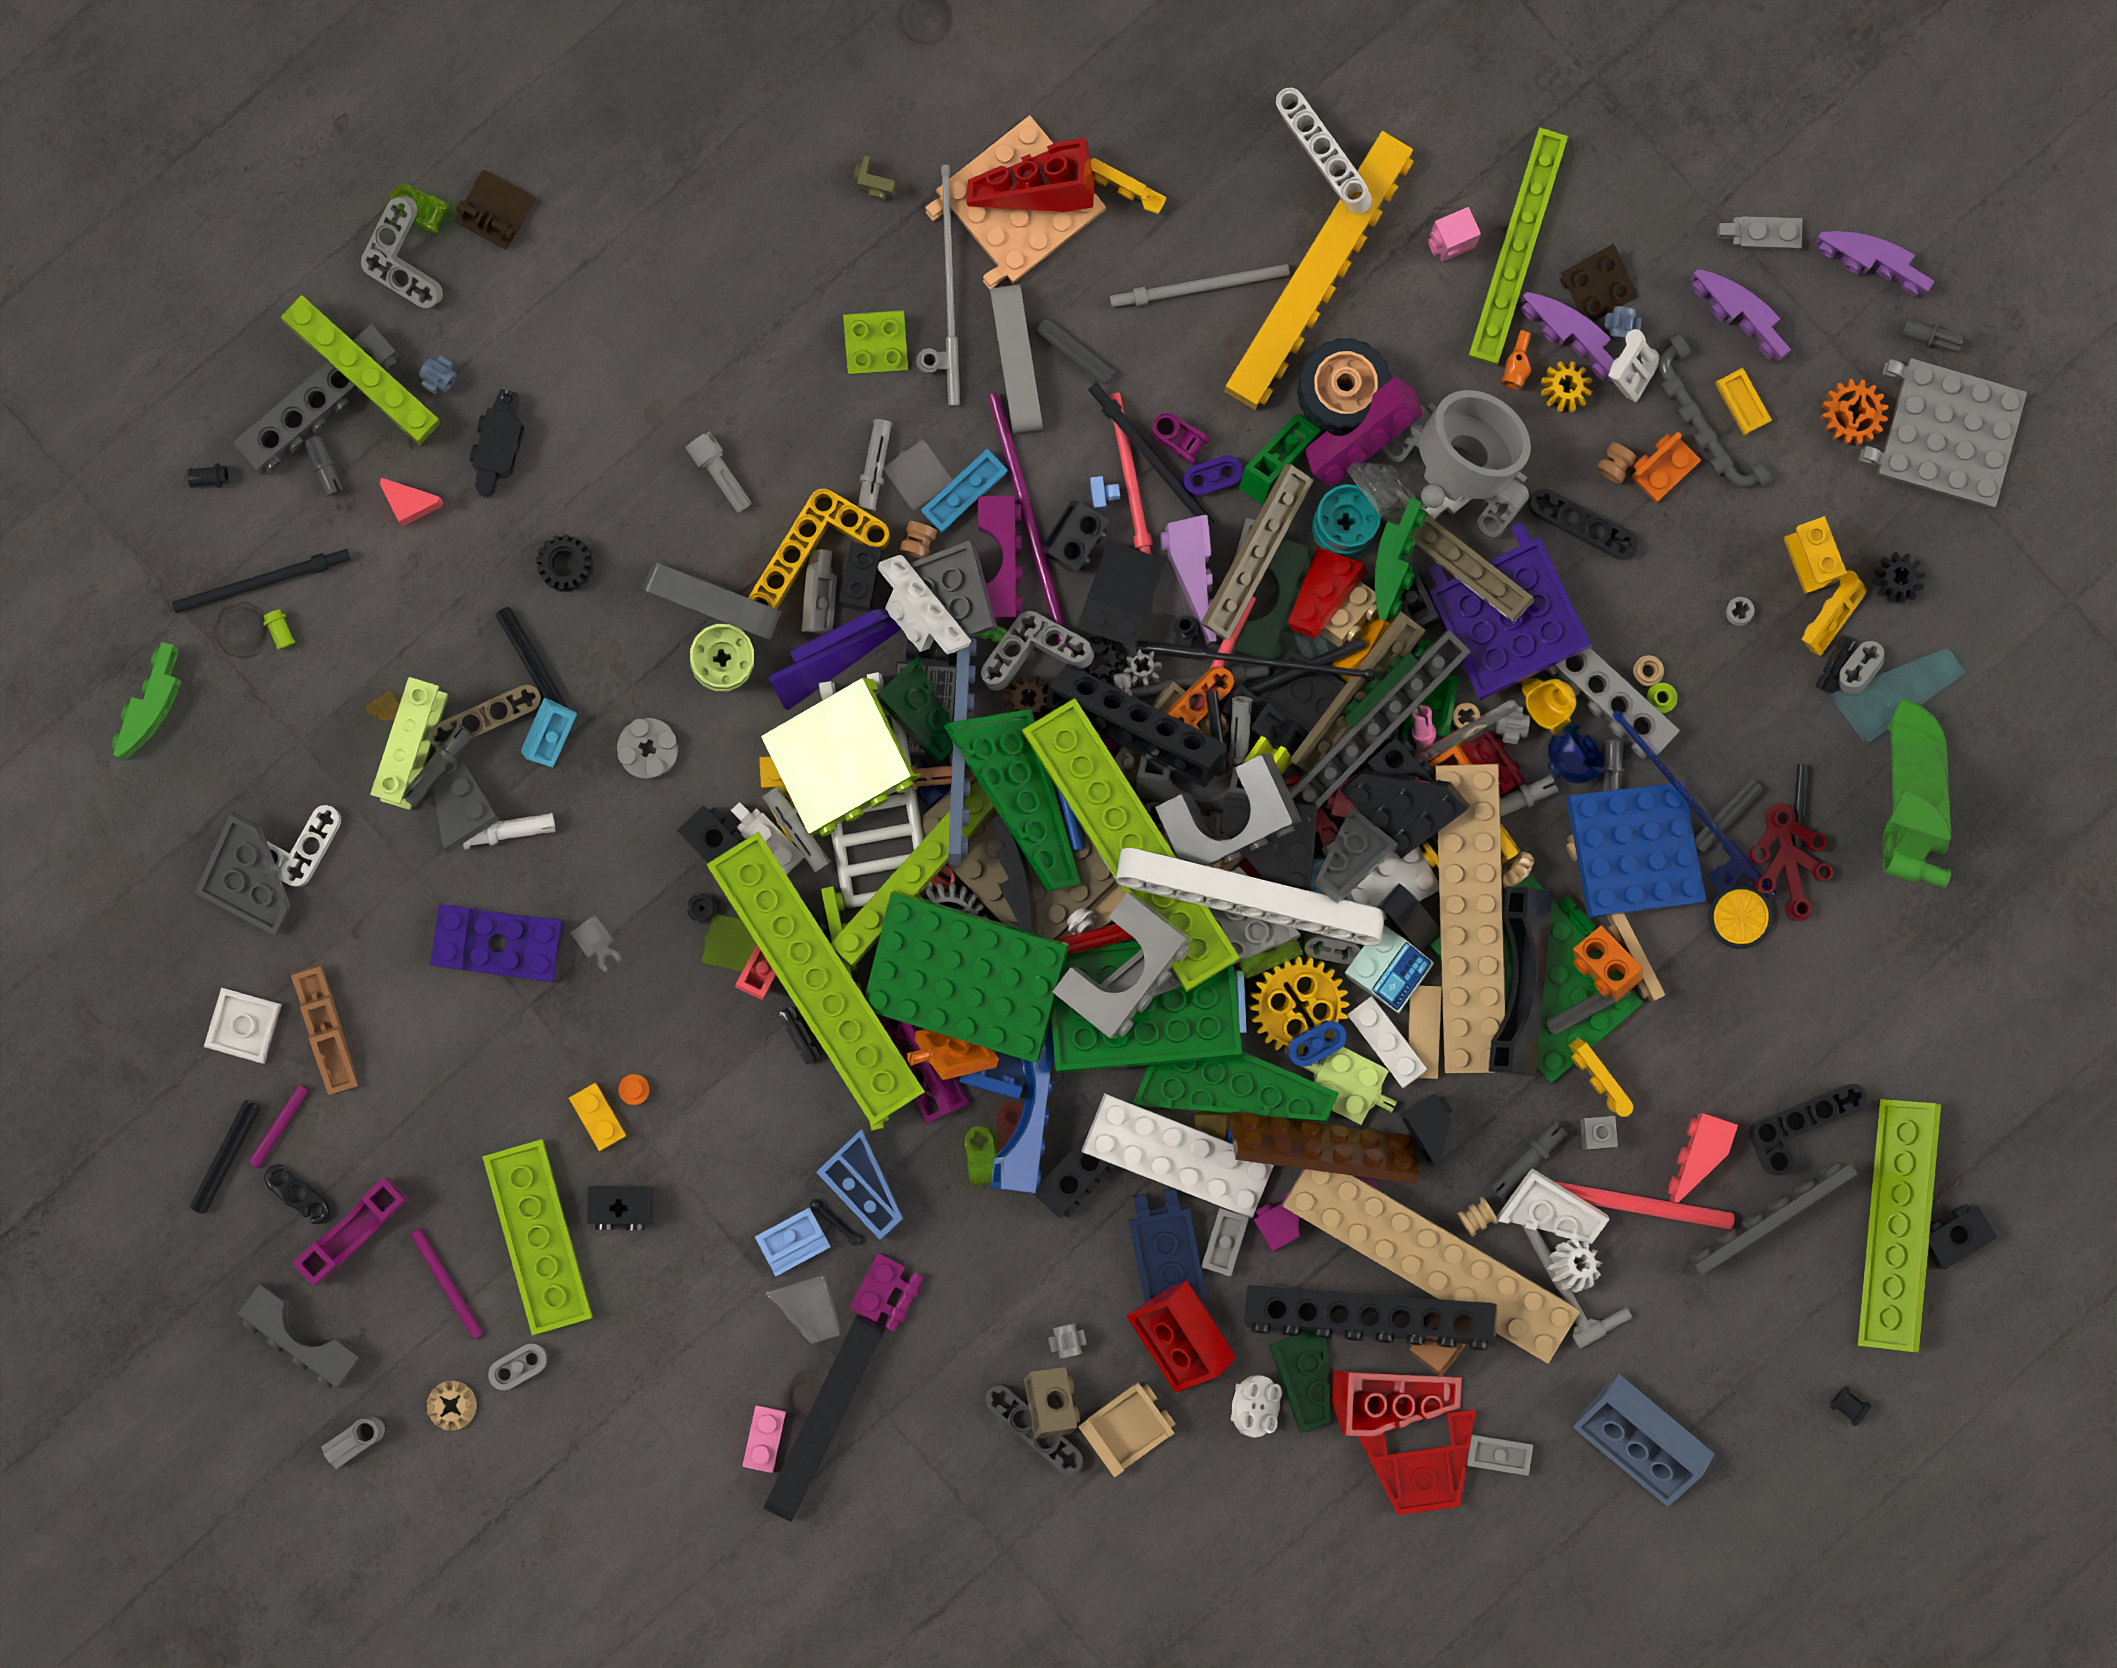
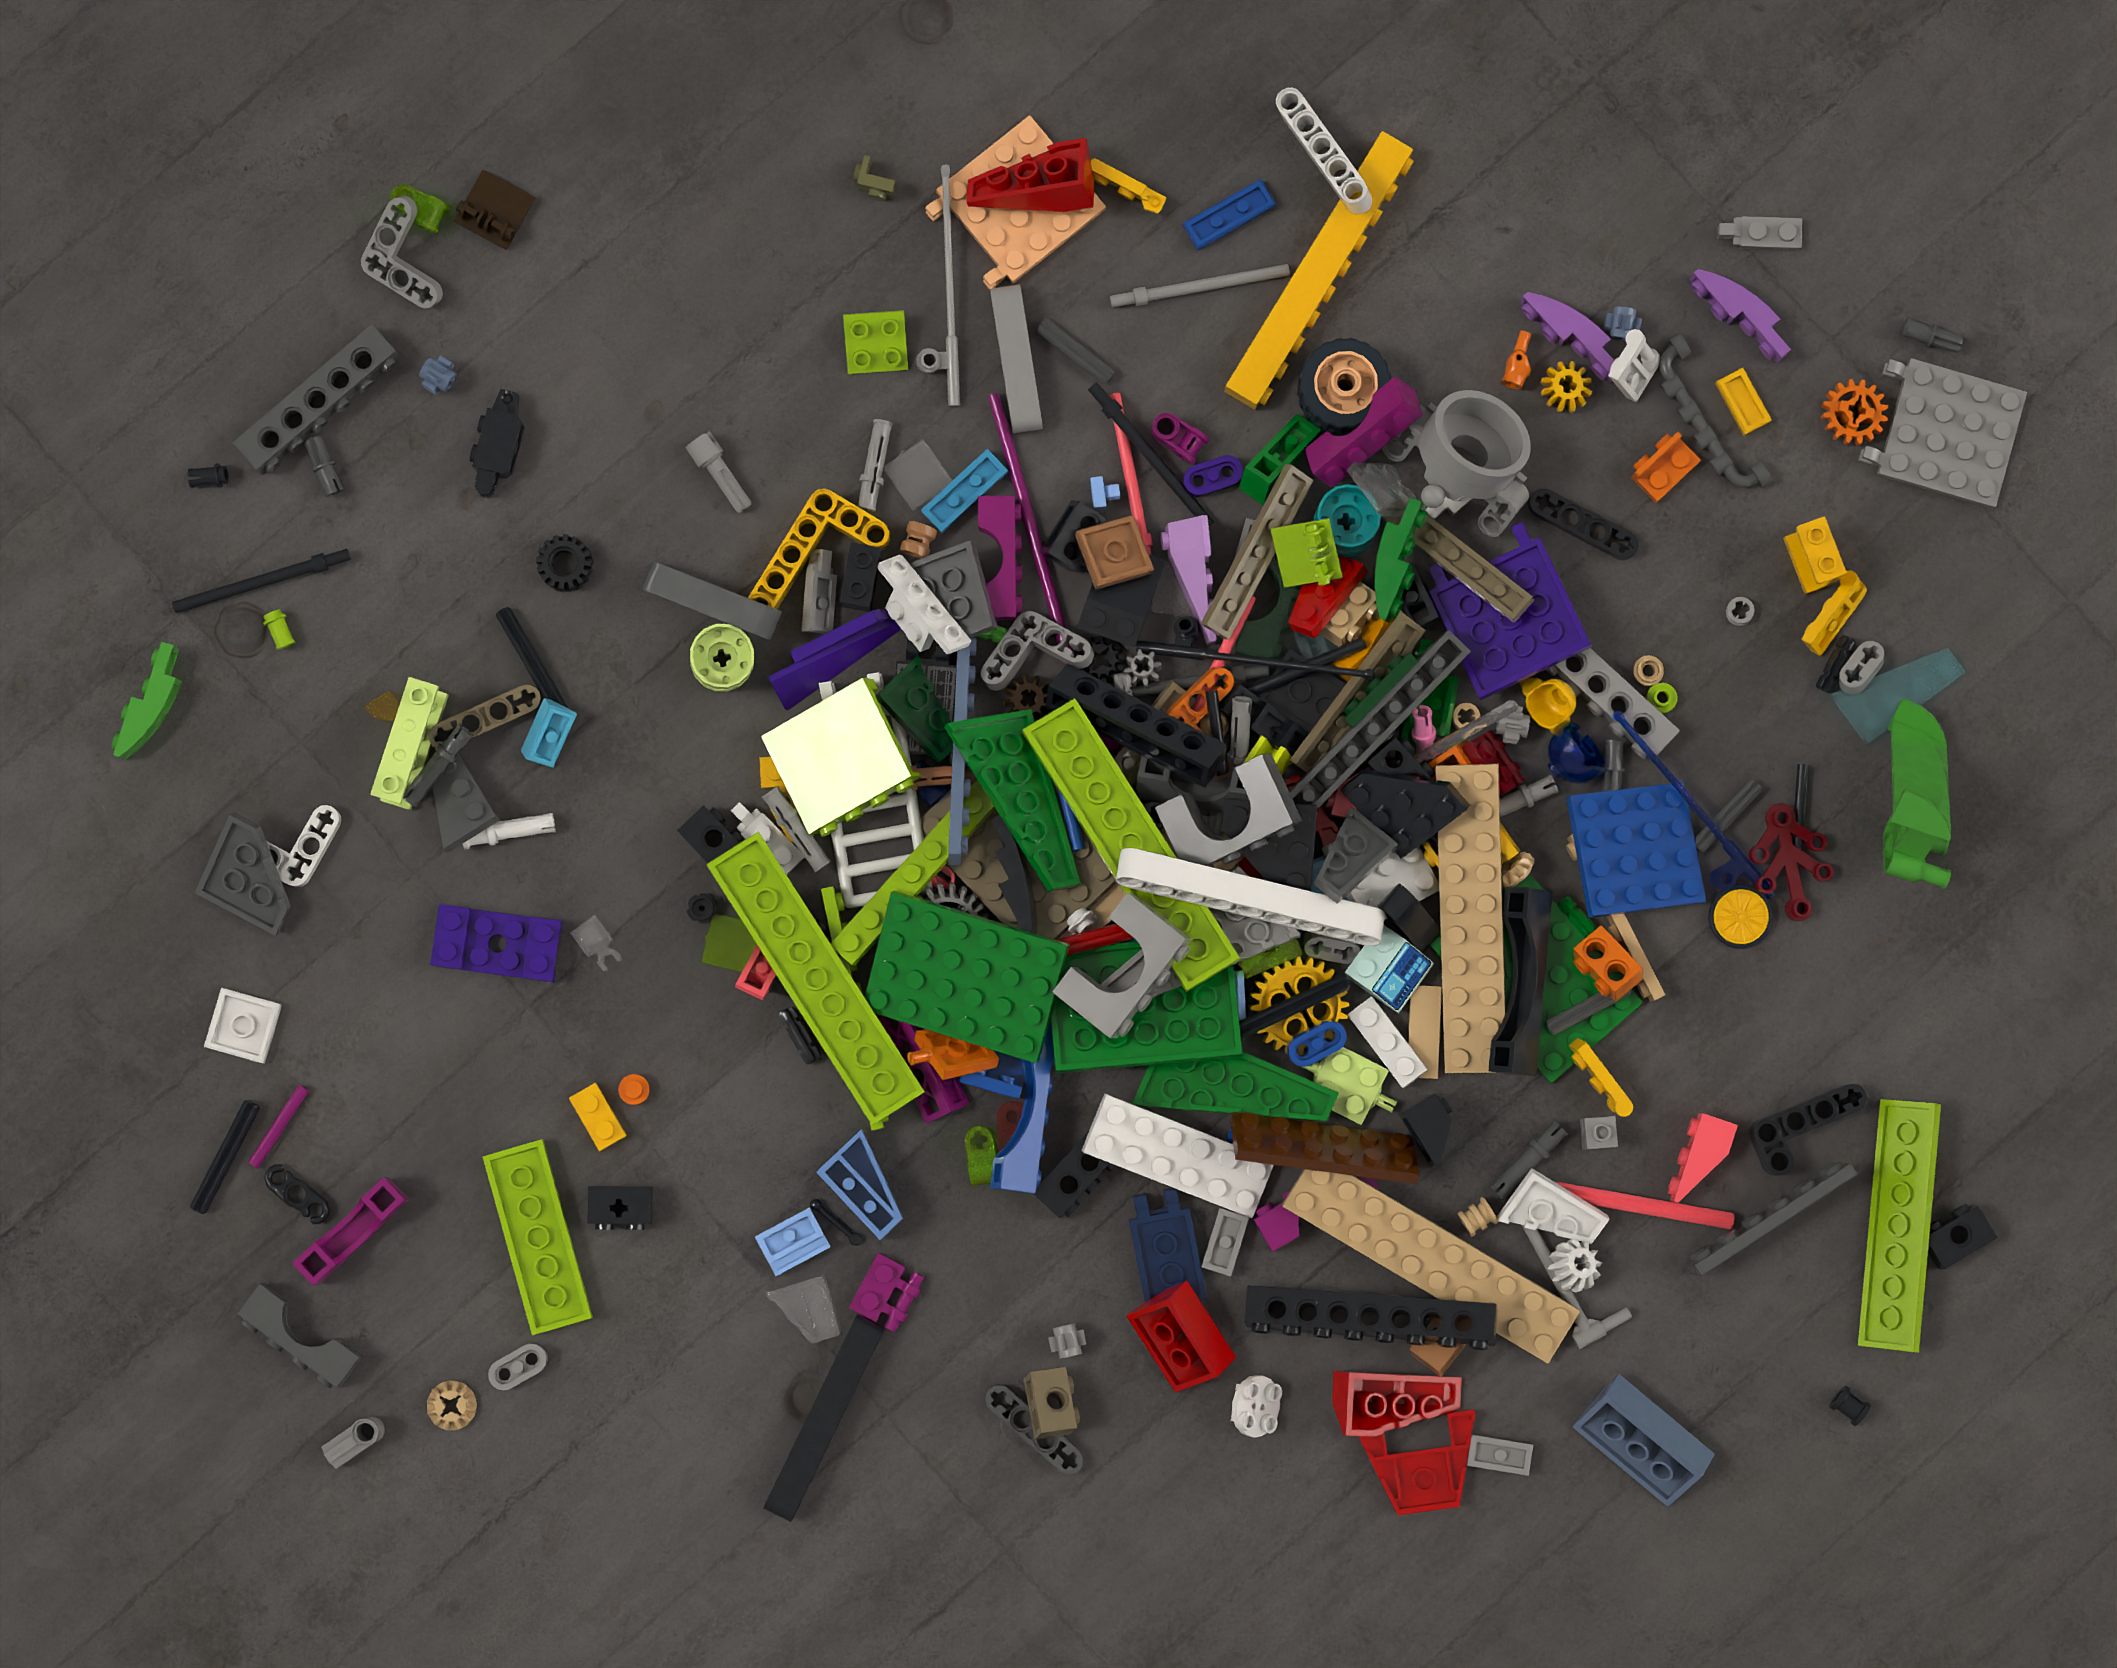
lime arch [281,295,440,446] -> none
medium nougat slope [291,964,358,1095] -> none
coral slope [380,478,444,526] -> none
magenta bar [409,1228,484,1340] -> none
light grey plate [617,718,679,780] -> none
bright pink plate [742,1405,787,1473] -> none
tan panel [1078,1382,1176,1478] -> none
clear yellow plate [1193,1111,1227,1141] -> none
dark green wing [1269,1332,1331,1433] -> none
bright pink brick [1428,207,1481,262] -> none
lime plate [1468,127,1568,366] -> none
dark brown hinge [1560,244,1638,322] -> none
medium nougat wheel [1595,442,1637,484] -> none
medium lavender slope [1813,231,1934,297] -> none
black gear [1872,552,1925,605] -> none
none -> medium nougat plate [1075,515,1154,590]
none -> blue tile [1182,179,1276,251]
none -> black axle [1239,974,1350,1038]
none -> lime hinge [1270,518,1343,587]

